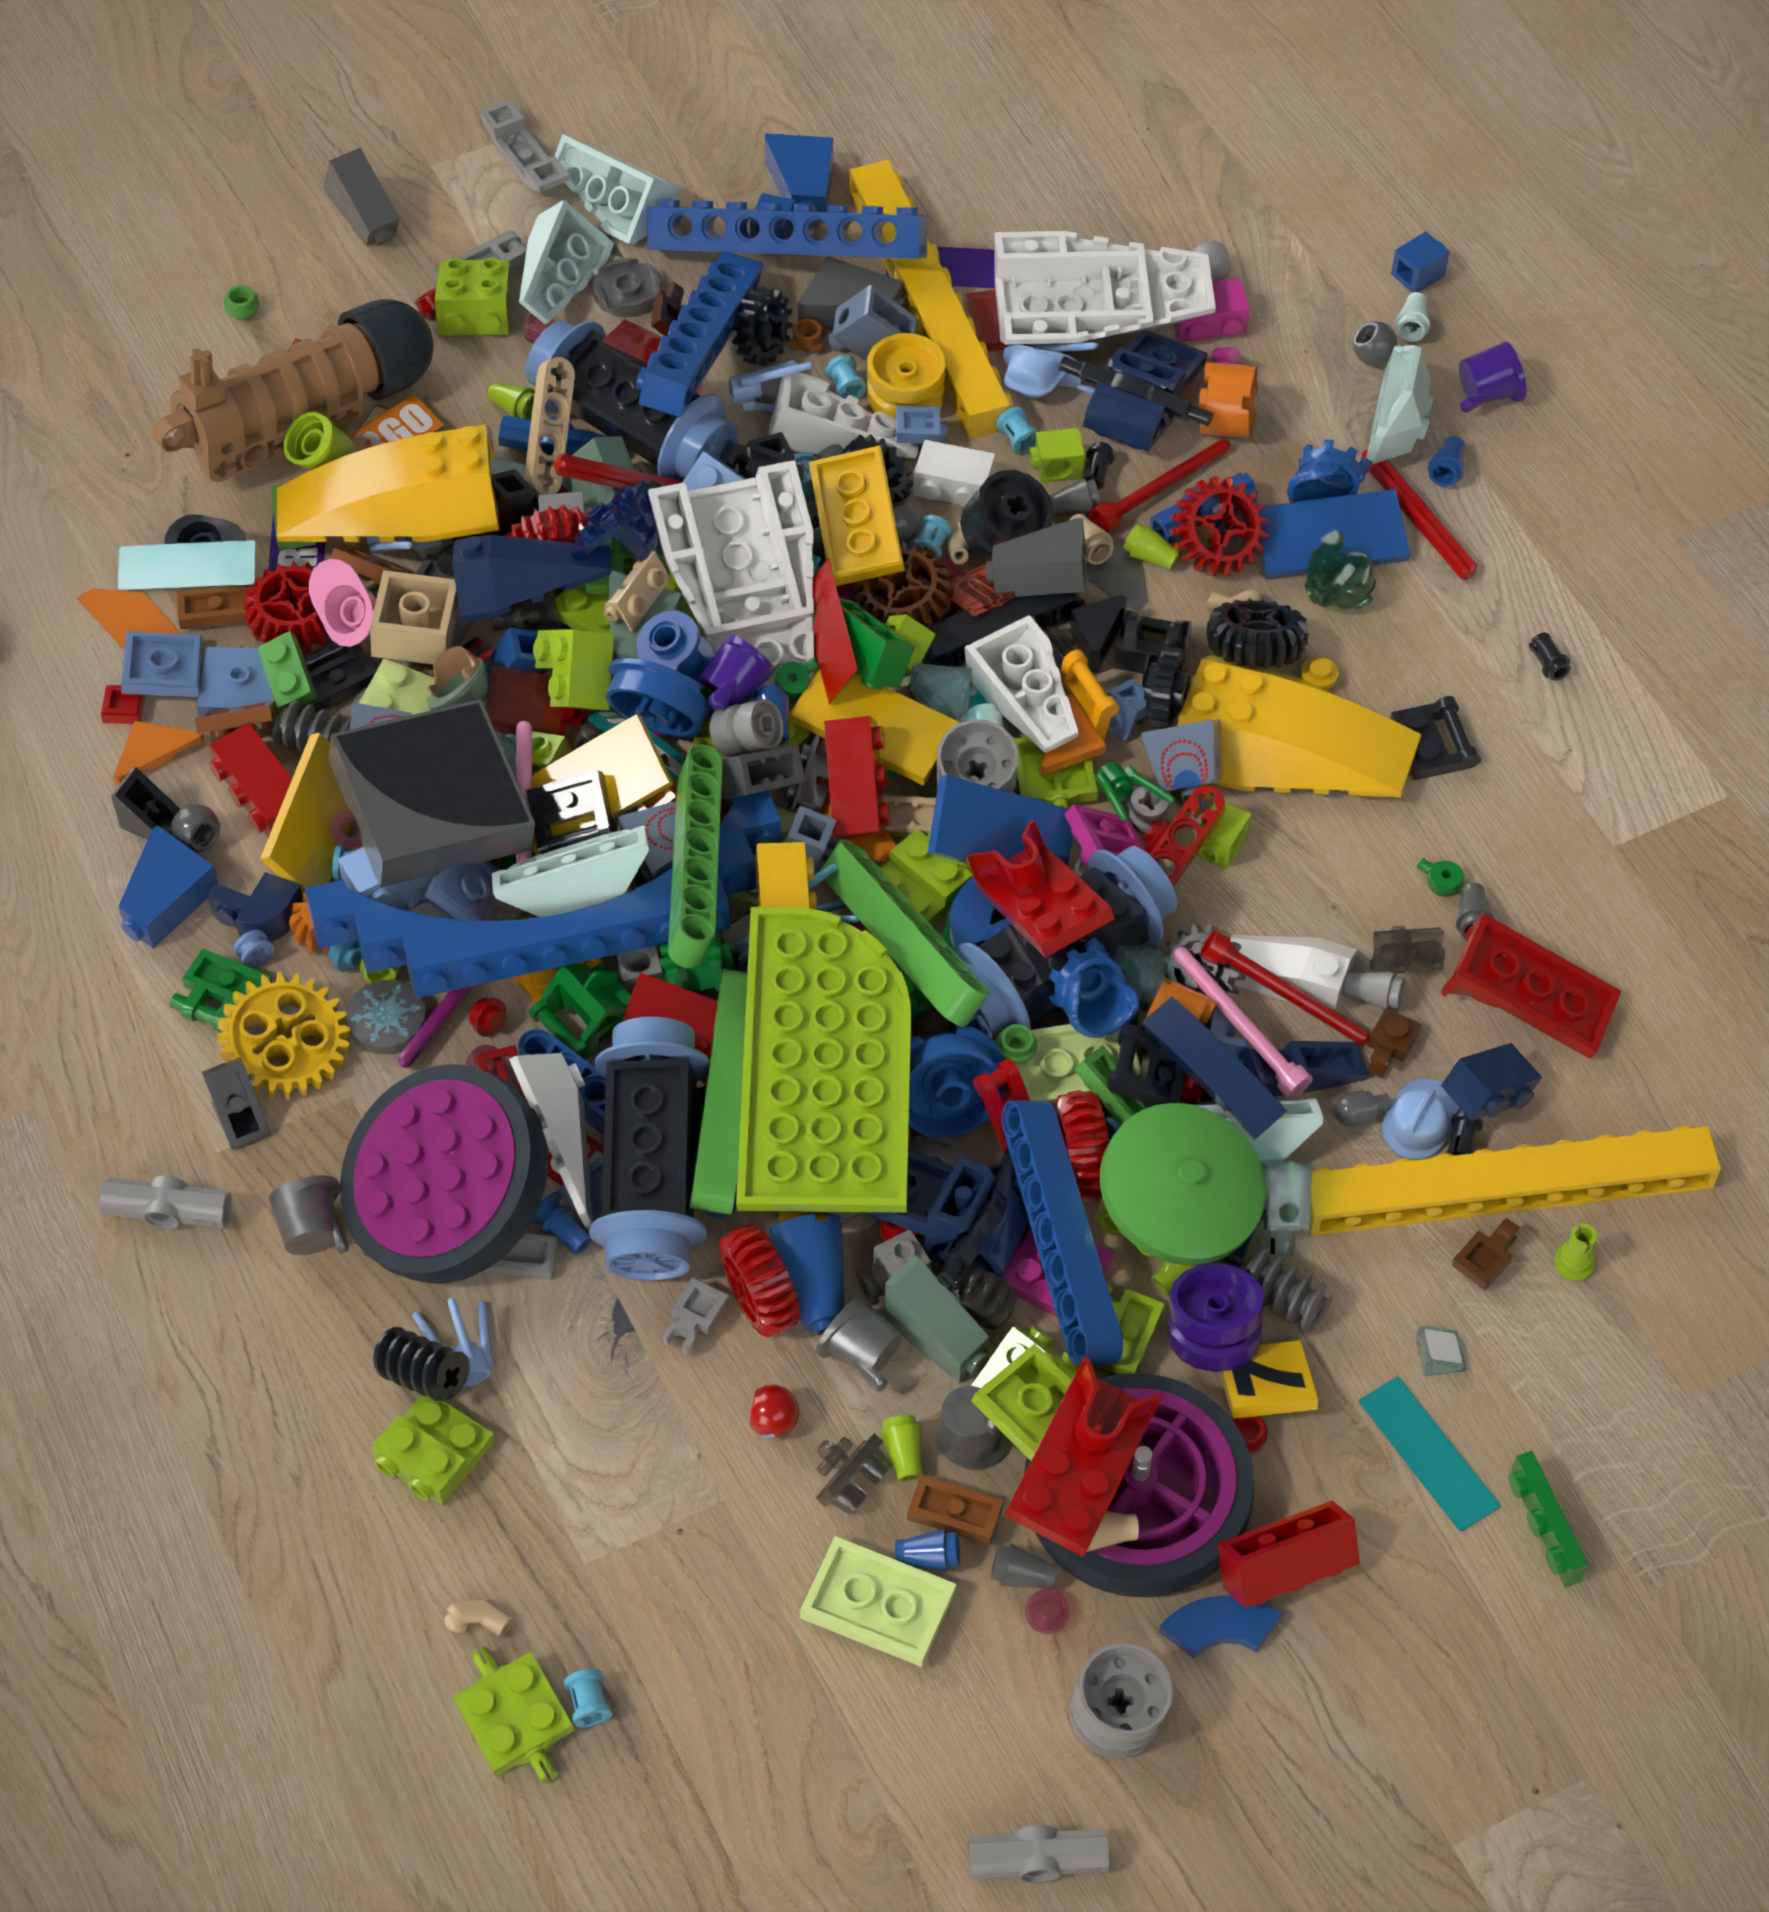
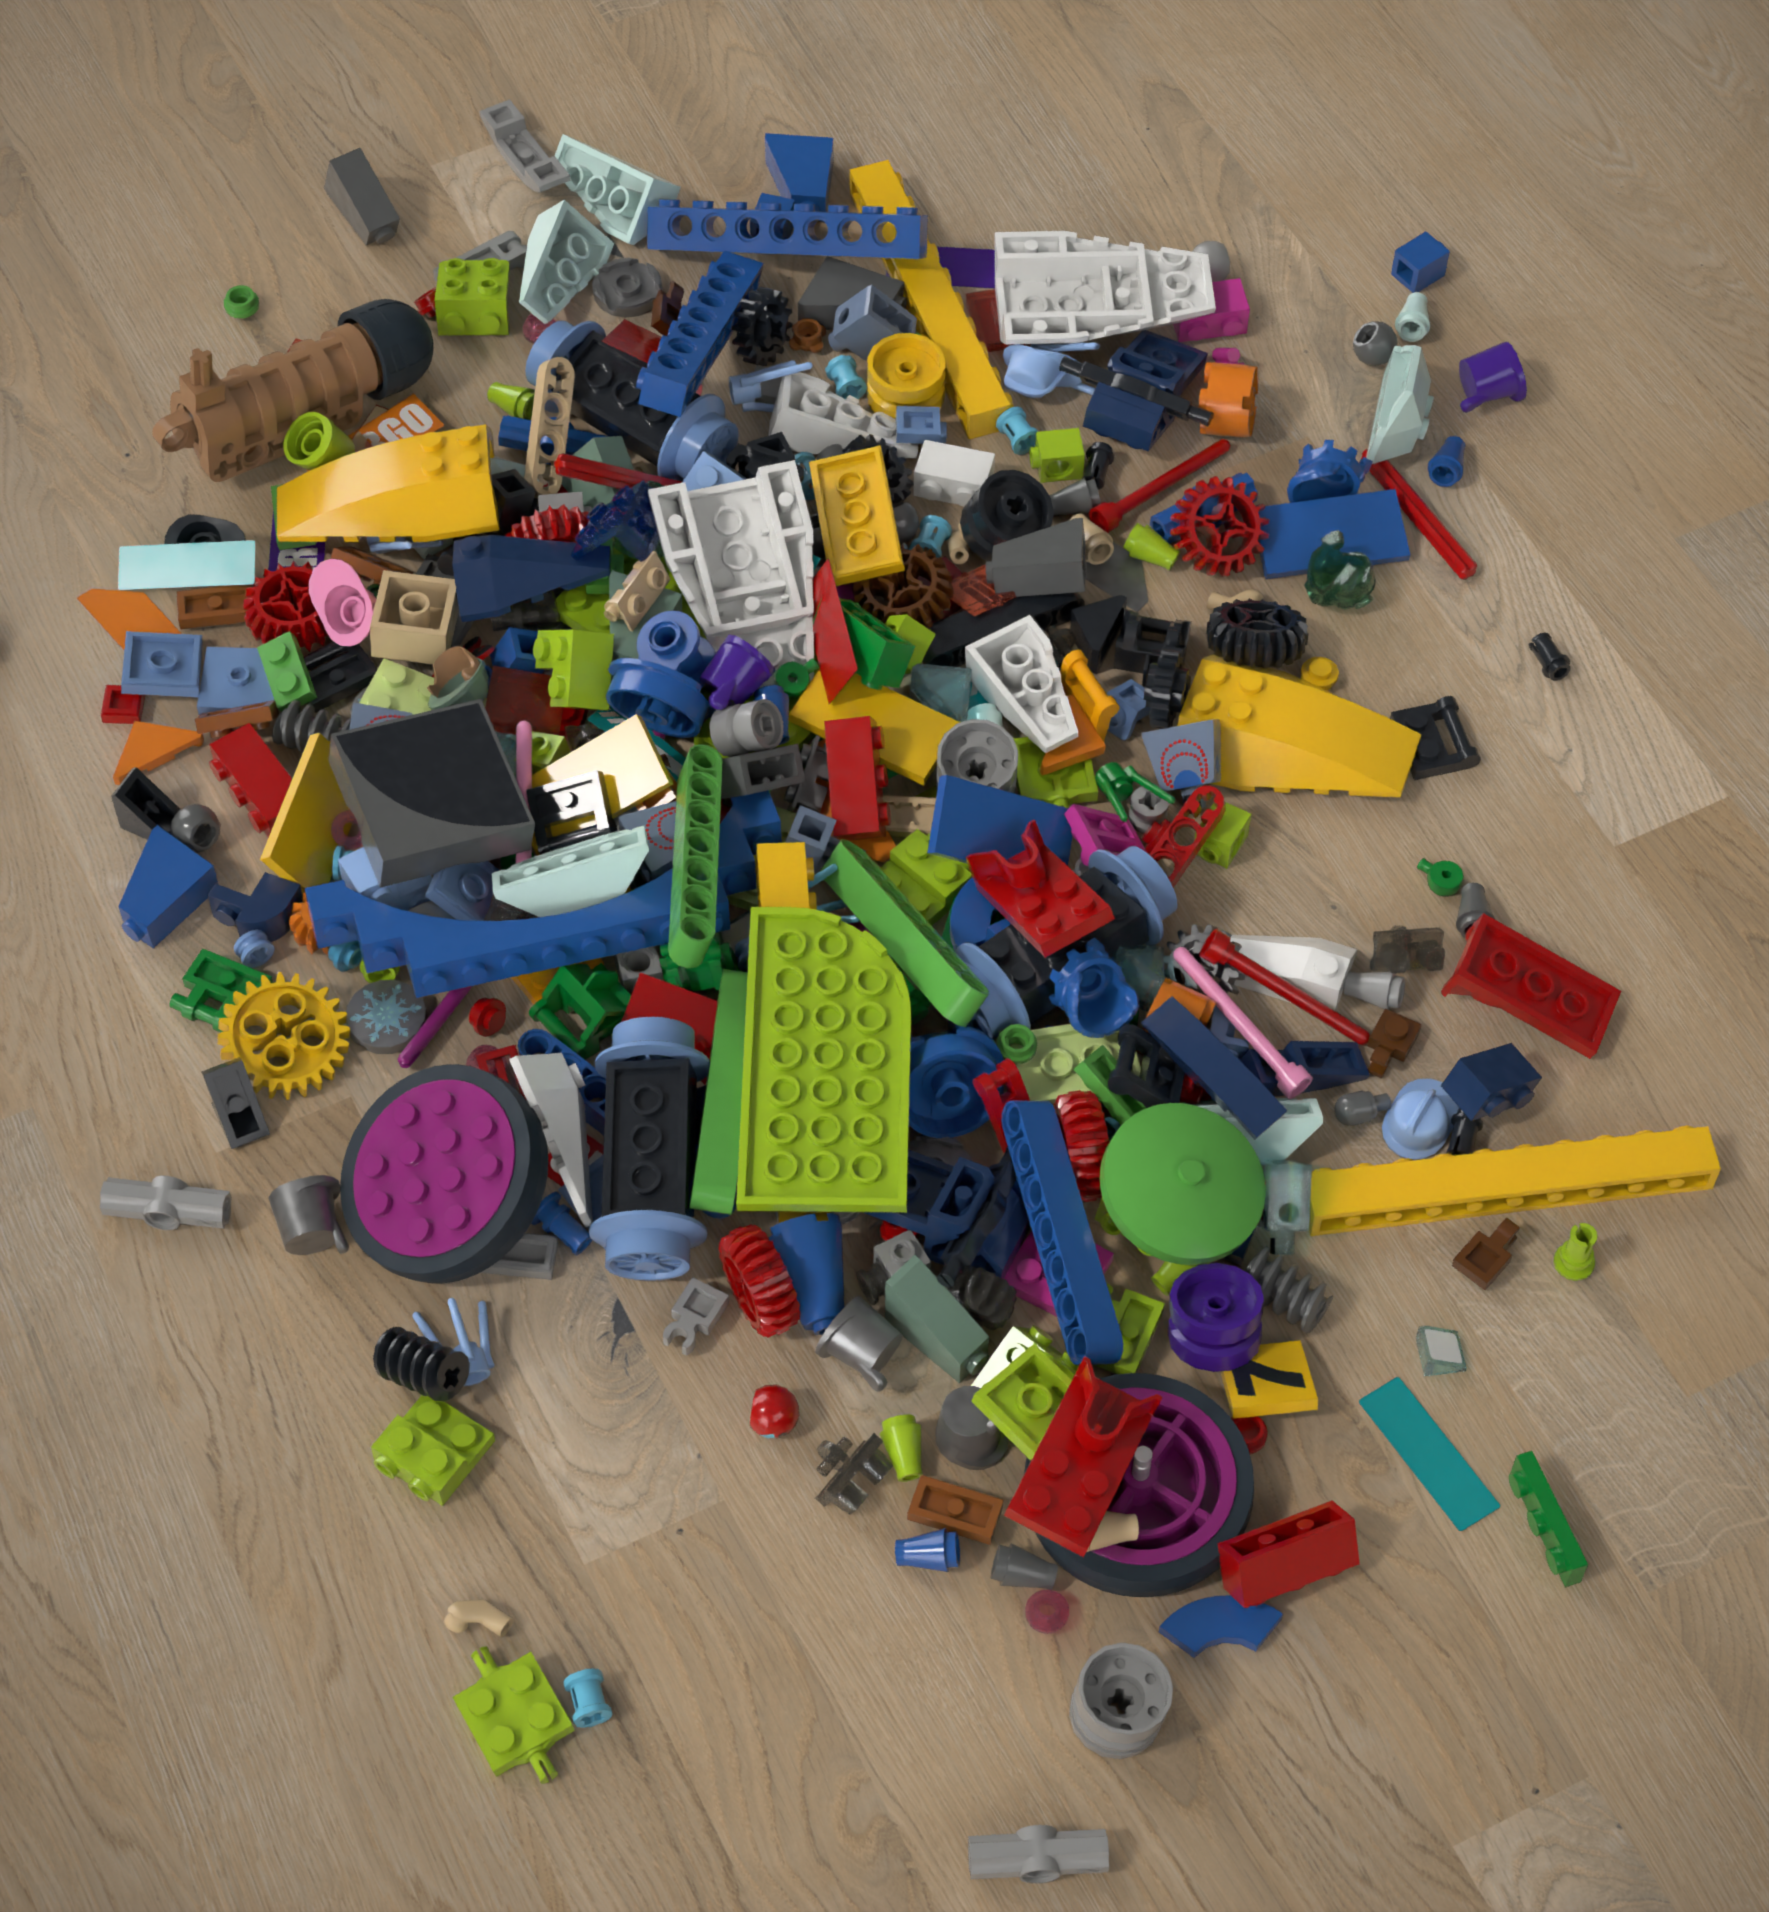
yellowish green plate [800,1536,956,1667] -> none

